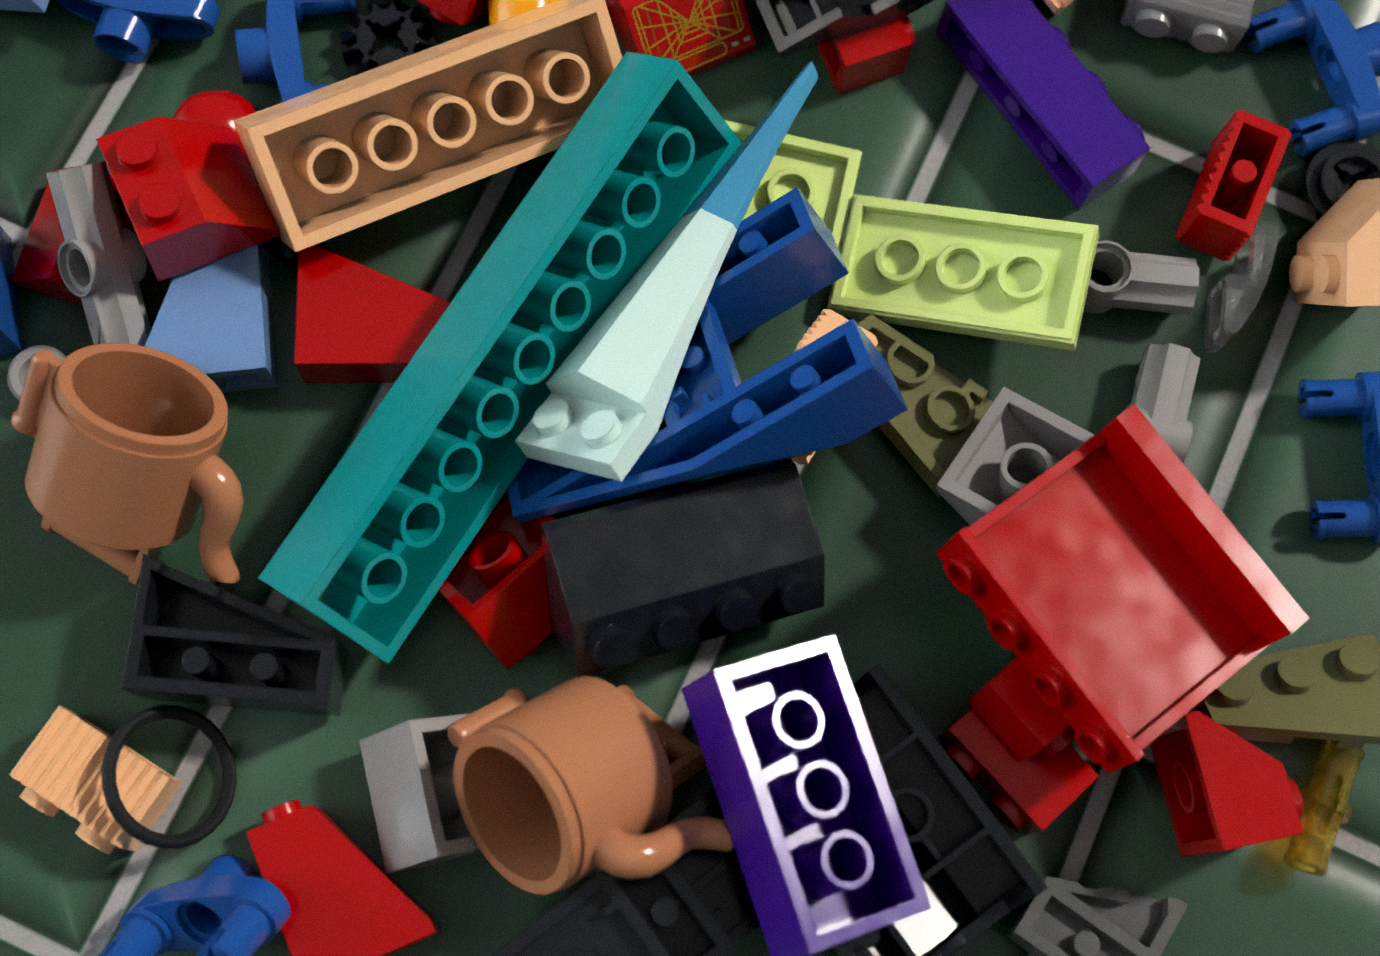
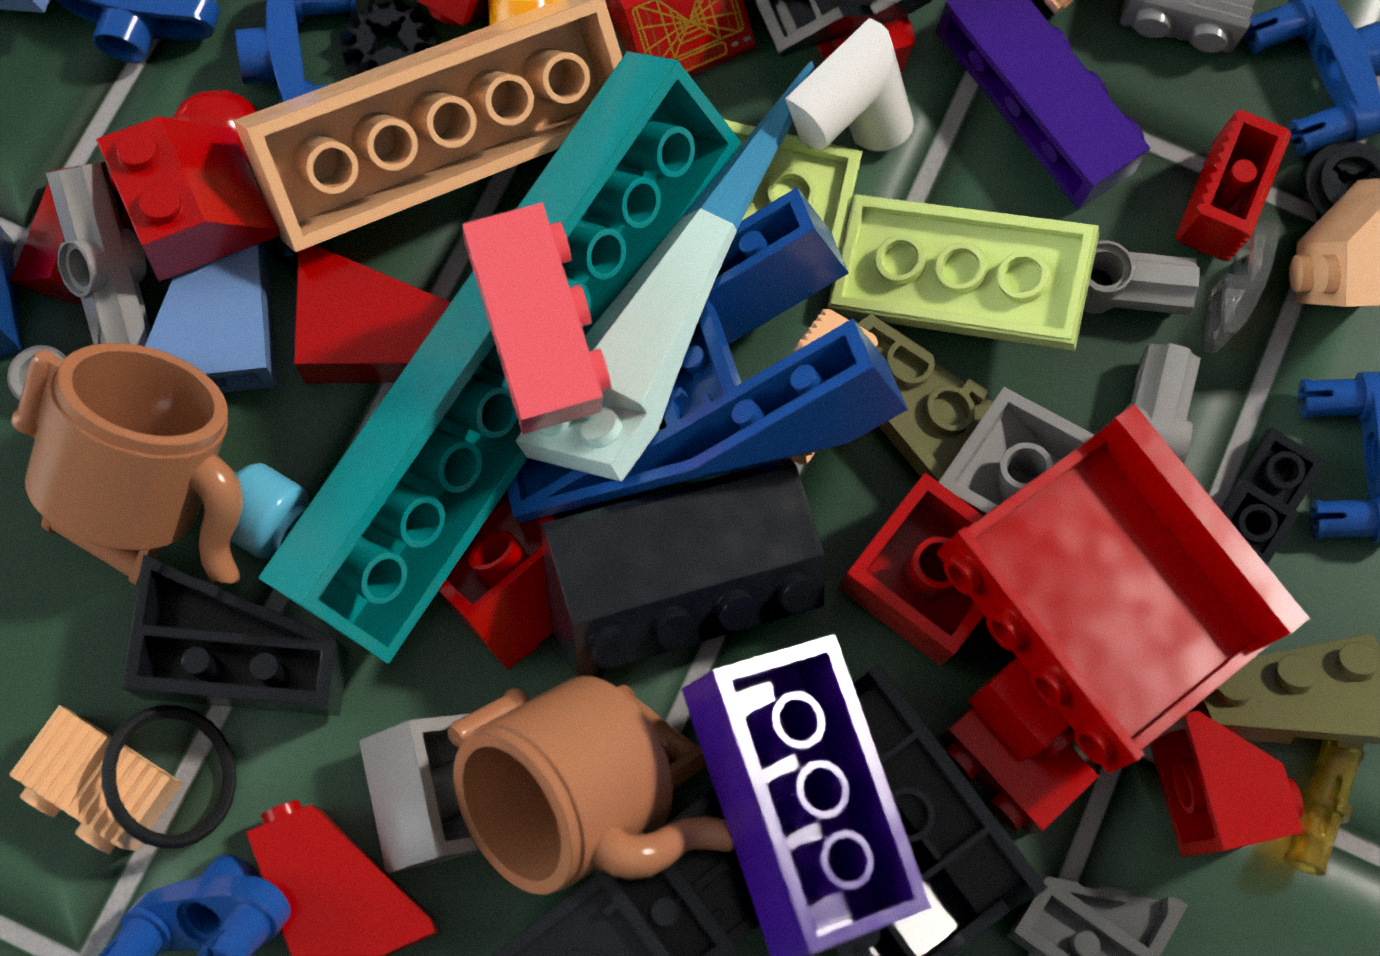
none -> medium azure head [231,463,310,559]
none -> coral brick [462,202,611,435]
none -> white brick [785,18,914,151]
none -> red brick [838,473,984,667]
none -> black slope [1221,428,1327,566]

